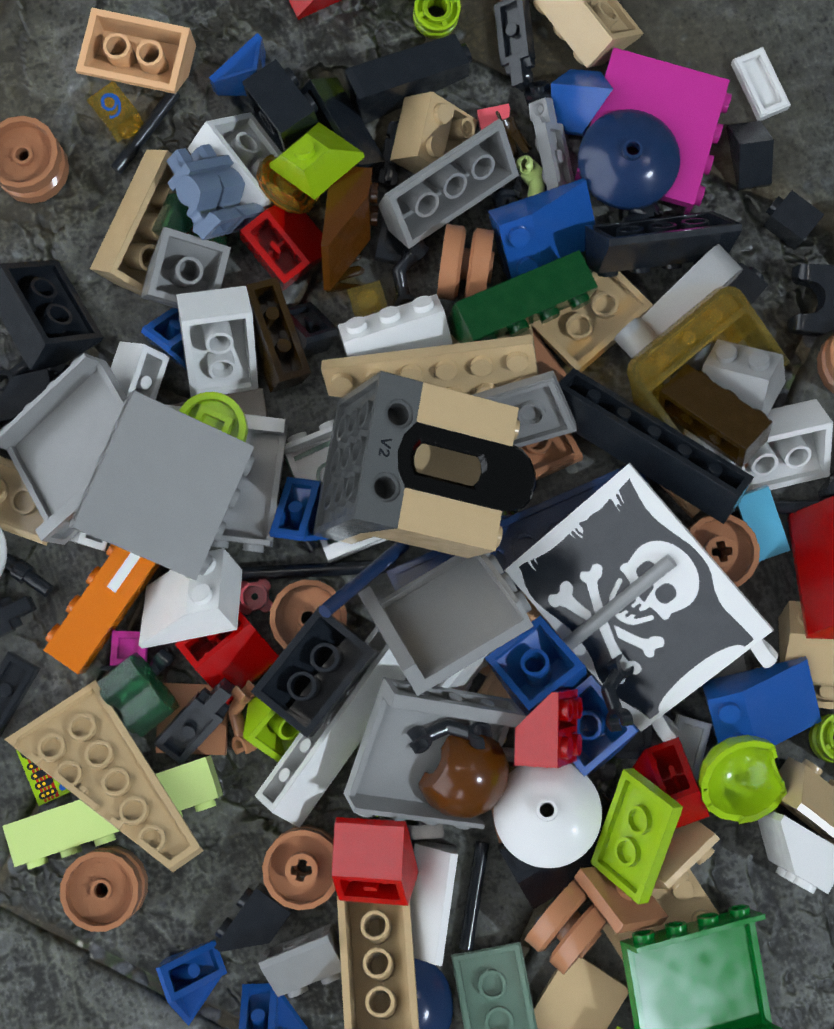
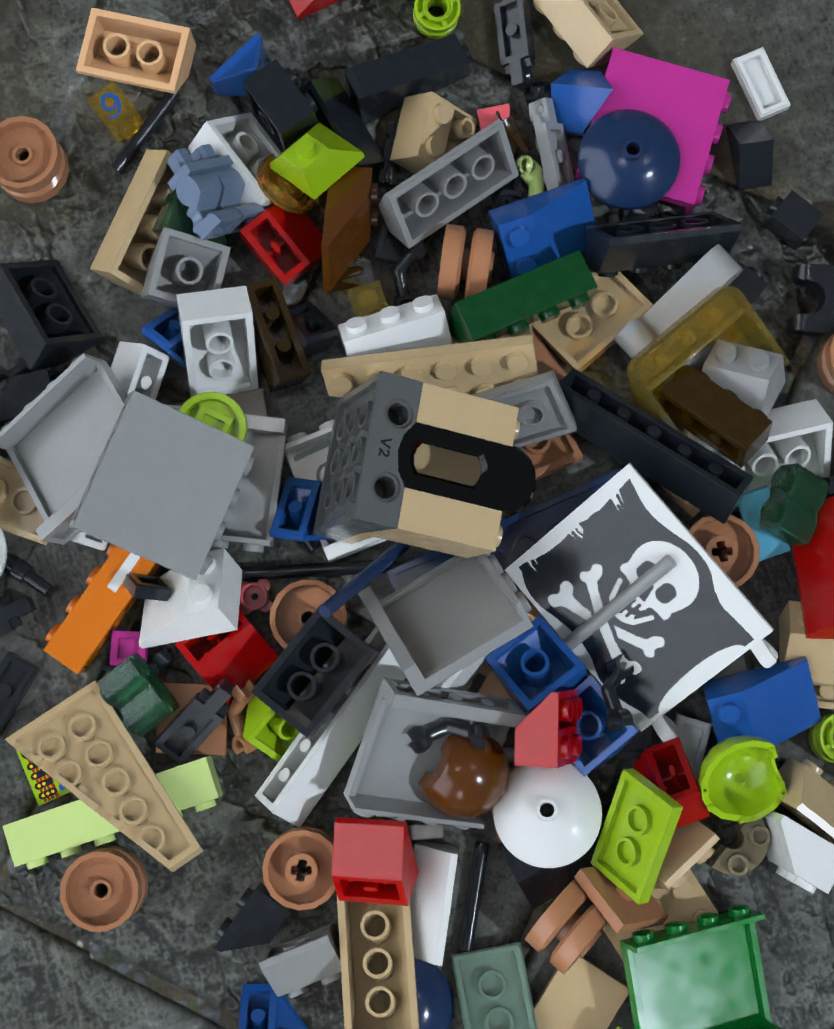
blue slope [156,939,227,1026] -> none
none -> black tile [124,573,170,601]
none -> dark tan cylinder [704,818,771,876]
none -> clear green brick [759,463,828,546]

